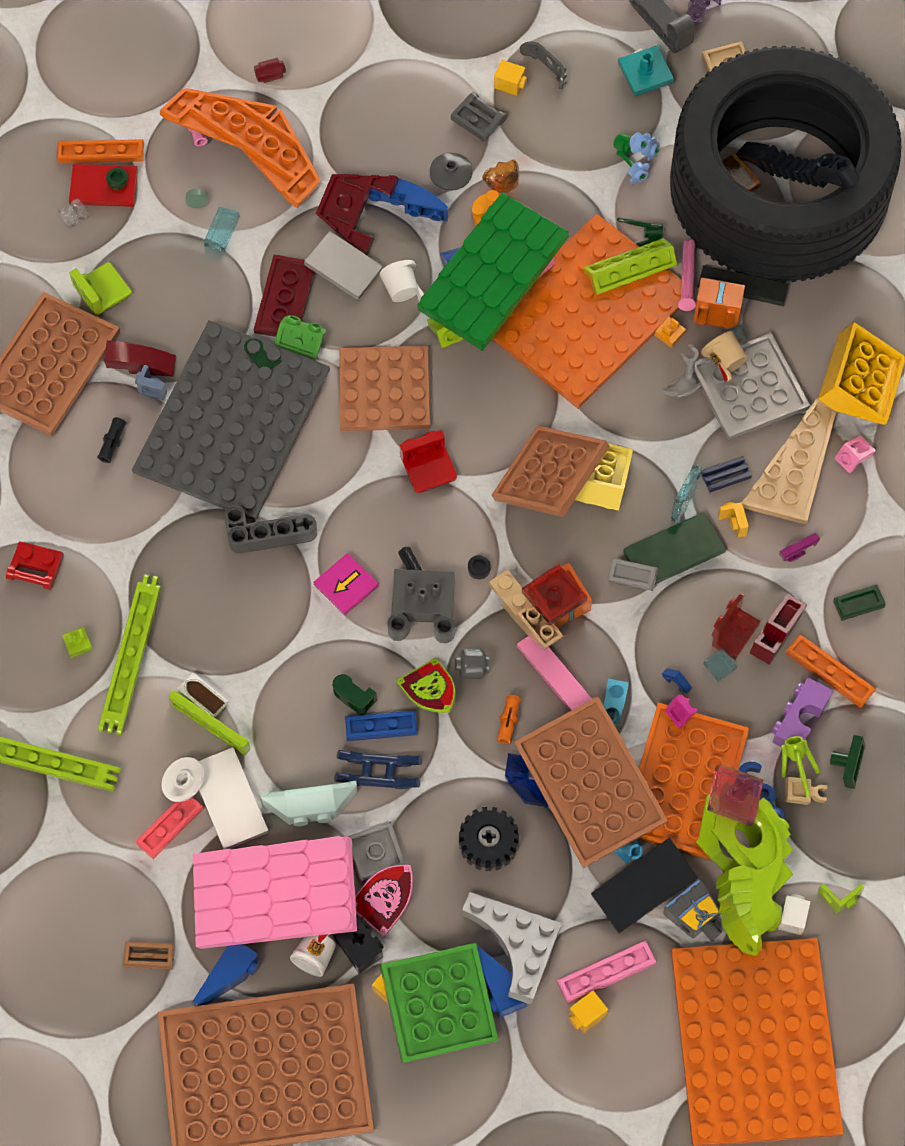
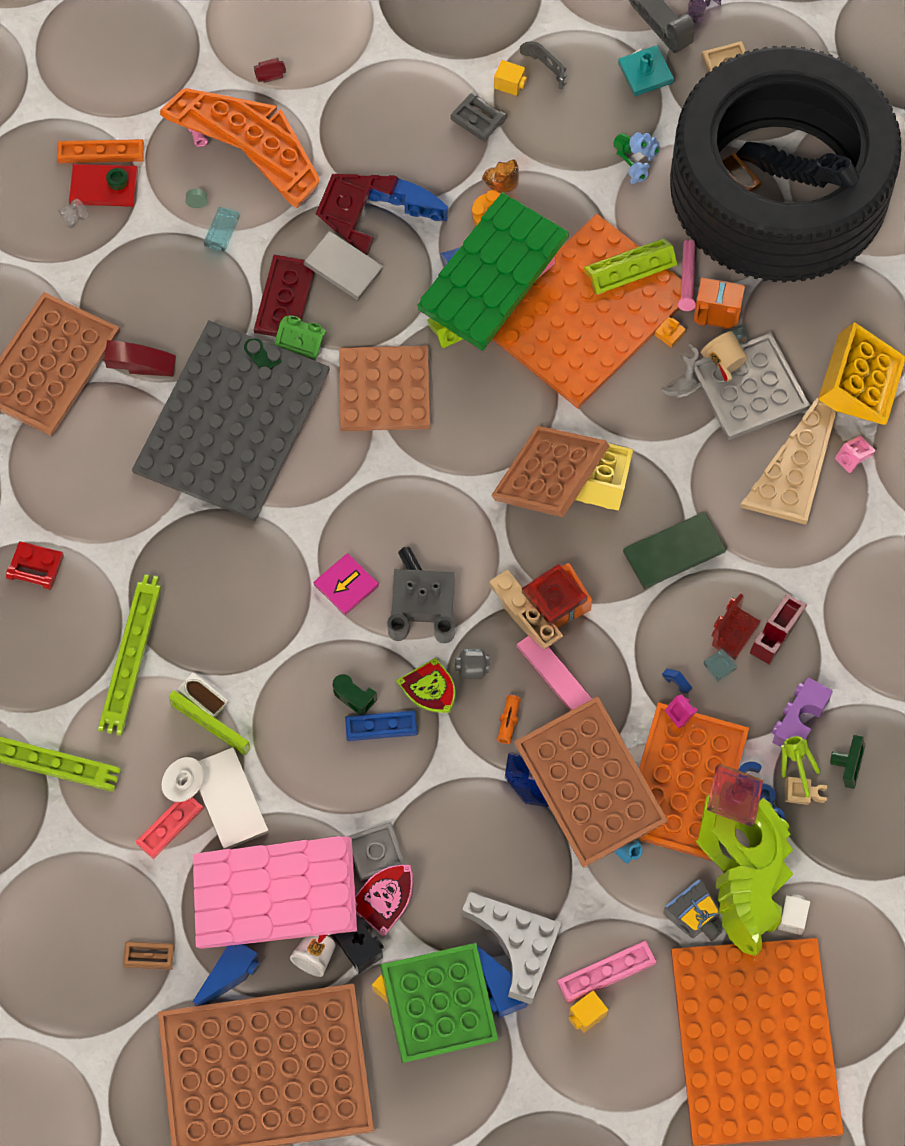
lime tile [62,627,93,658] -> none
lime bracket [69,262,132,316] -> none
black pin [97,417,127,463] -> none
sand blue bracket [135,365,167,400] -> none
dark grey beam [224,505,317,554] -> none
light aqua wedge [261,781,357,826] -> none
dark blue piece [334,750,422,789] -> none
white hat [380,260,424,302] -> none
red bracket [399,430,457,493] -> none
dark grey dish [430,153,472,191] -> none
black bush [459,807,519,871] -> none
black tile [468,555,491,580] -> none
black tile [591,838,698,934] -> none
medium azure leg [603,679,629,726] -> none
light grey tile [608,558,659,591] -> none
dark green plant [617,217,663,247] -> none
clear light blue tile [671,465,702,524] -> none
pearl dark grey tile [698,265,789,306] -> none
dark blue tile [701,456,752,493] -> none
yellow bracket [718,502,749,538] -> none
magenta tile [779,532,820,562] -> none
orange tile [785,634,876,708] -> none
lime bracket [818,883,865,913] -> none
dark green tile [833,585,886,621] -> none

